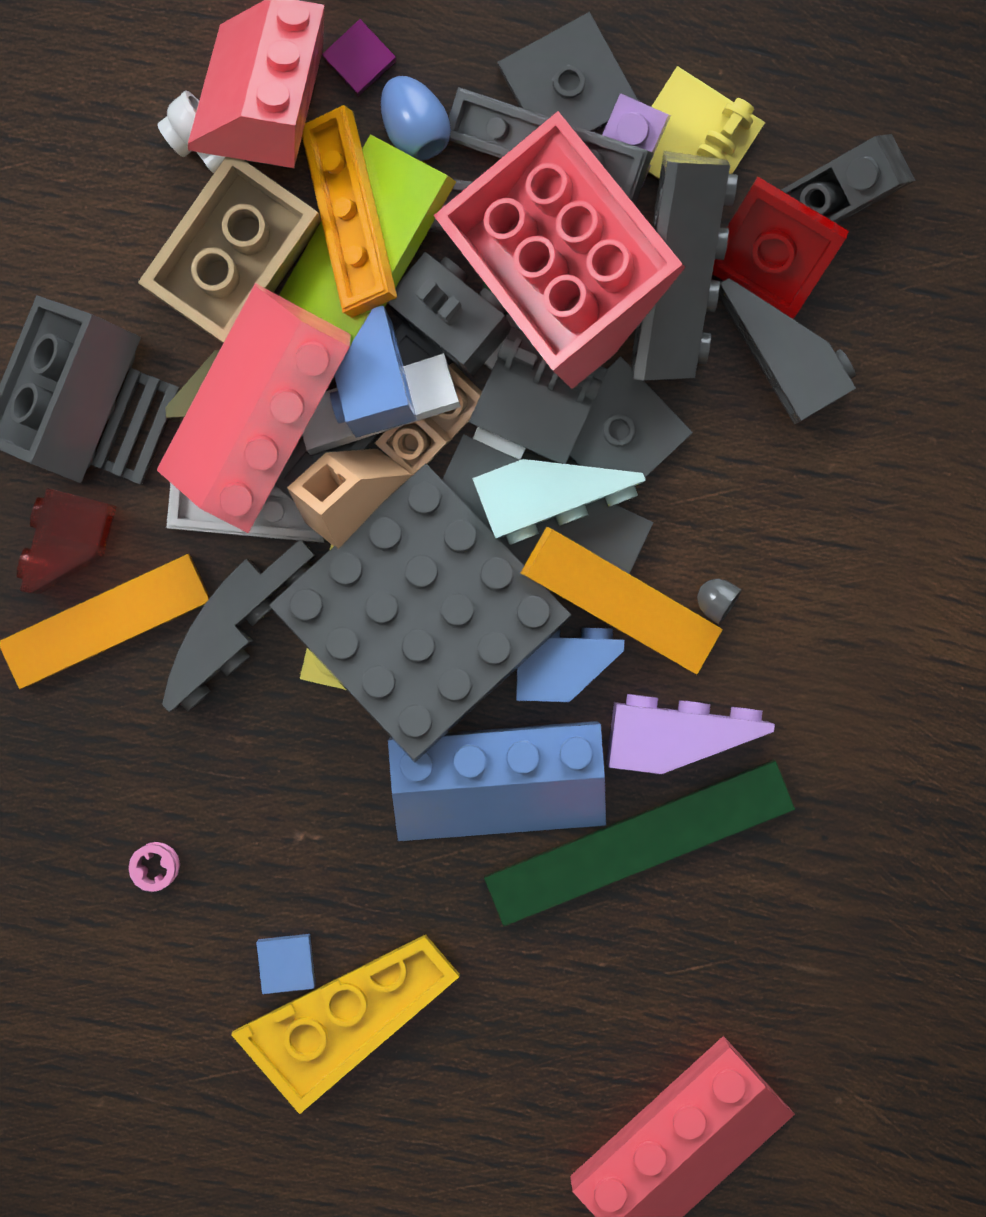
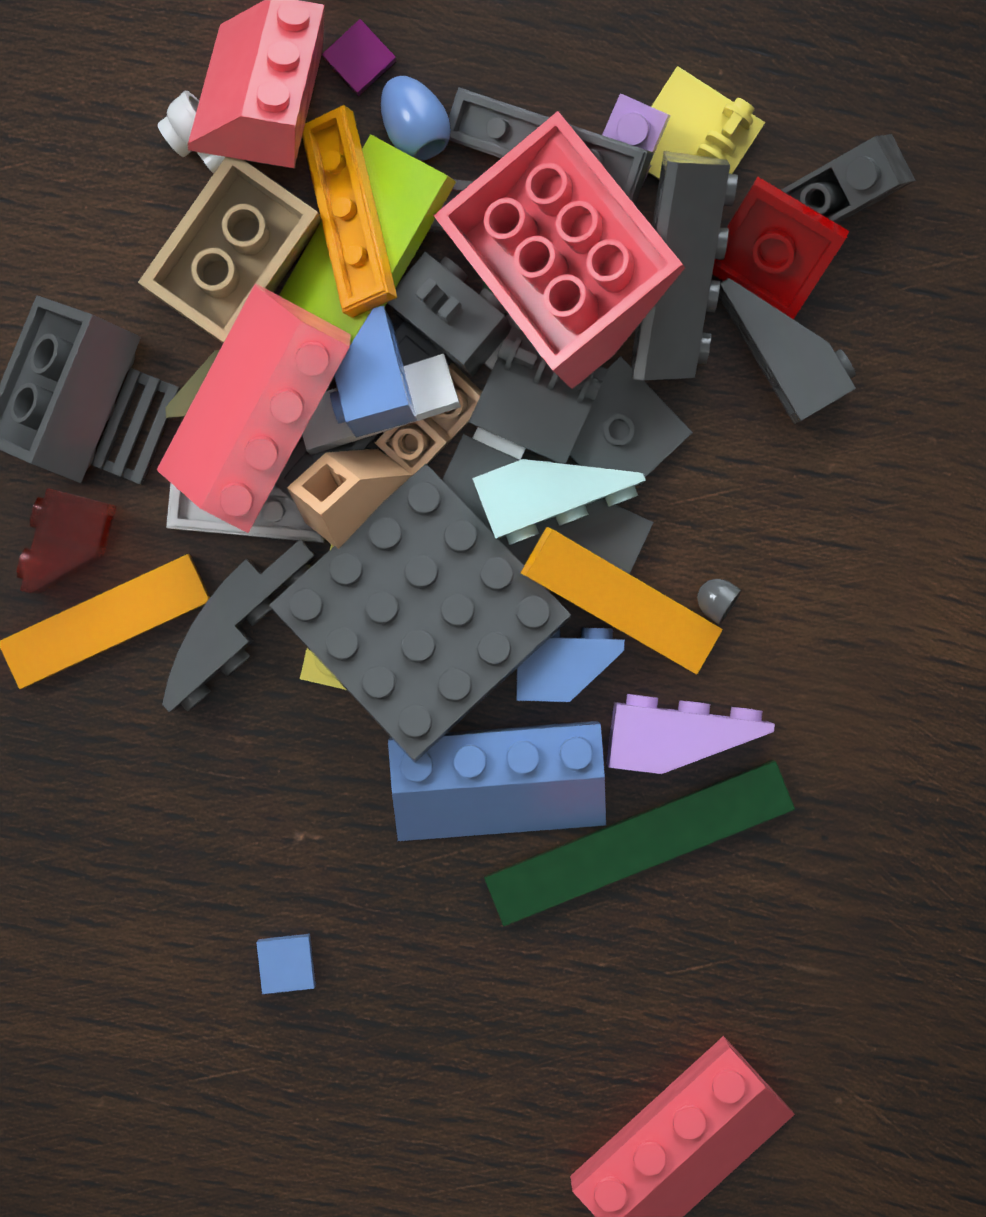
bright pink bush [128,842,180,892] -> none
yellow wing [231,934,459,1114] -> none
dark grey plate [498,12,638,132] -> none

